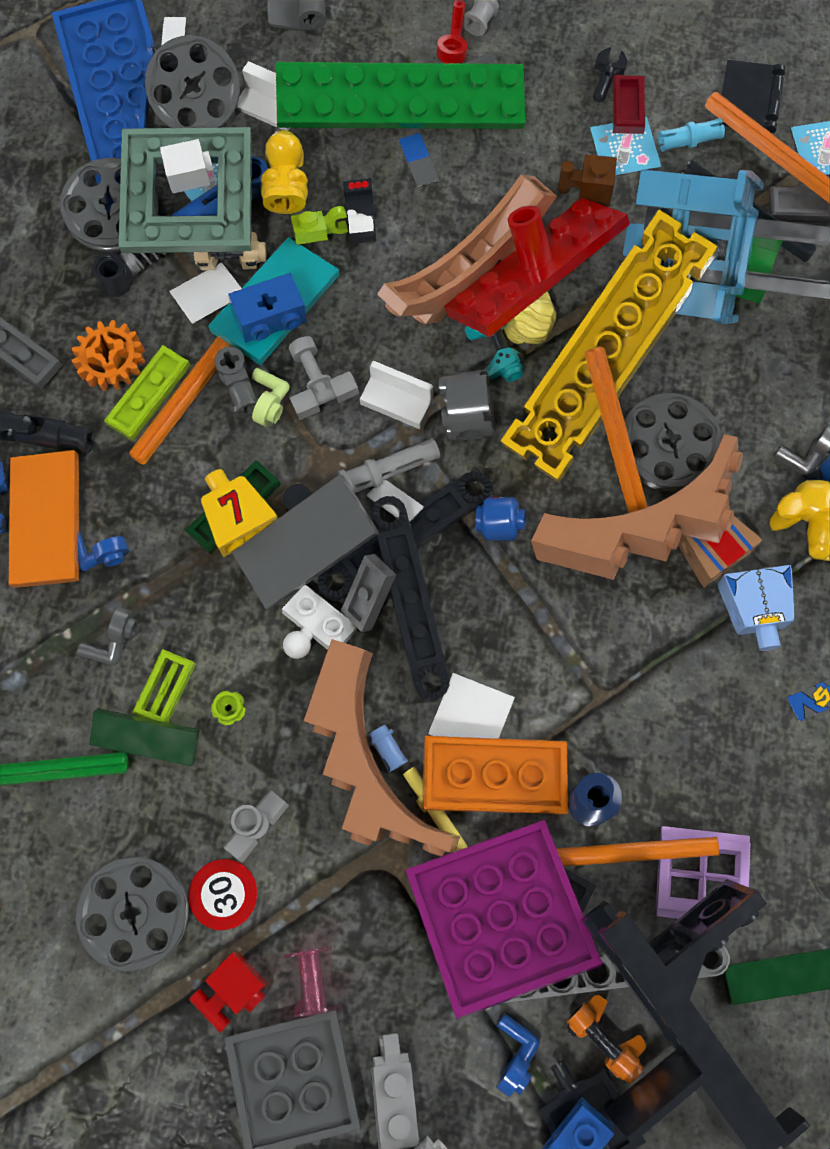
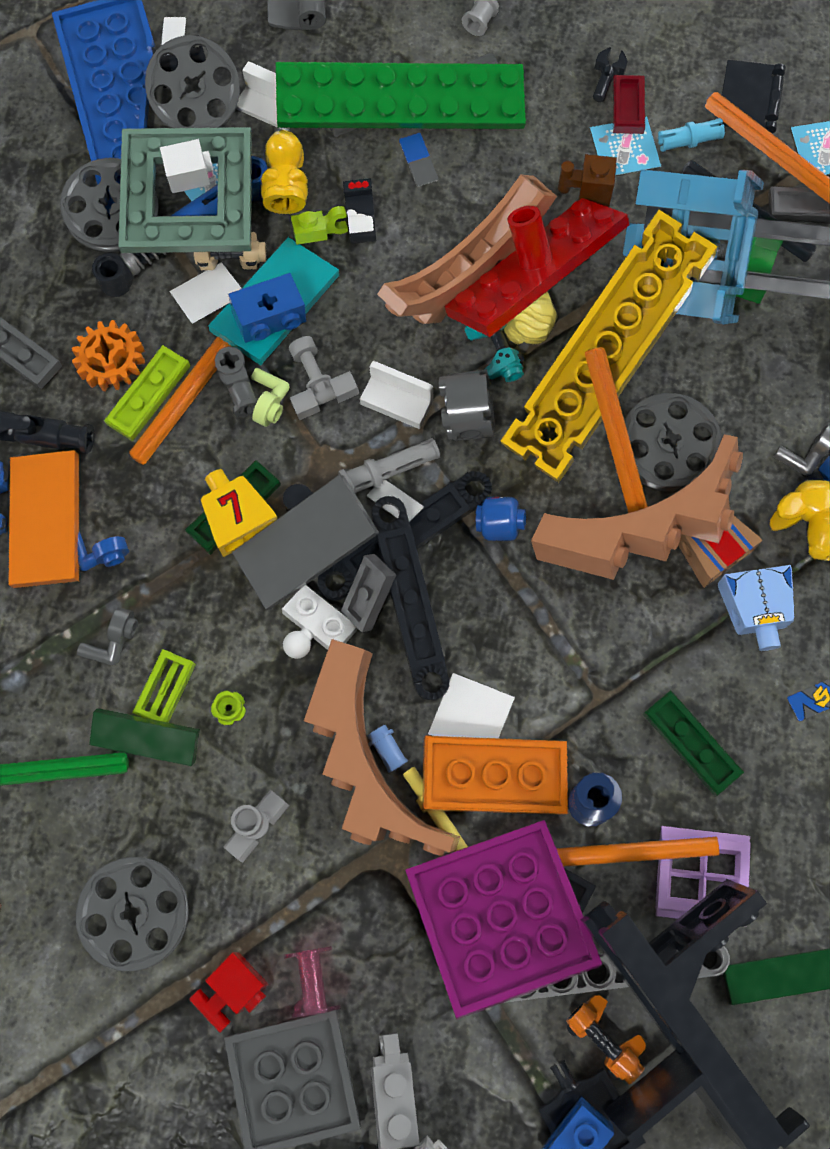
sticker [189,859,257,930] -> none
red plate [436,0,468,63] -> none
blue plate [496,1013,540,1097] -> none
none -> dark green tile [643,690,744,797]

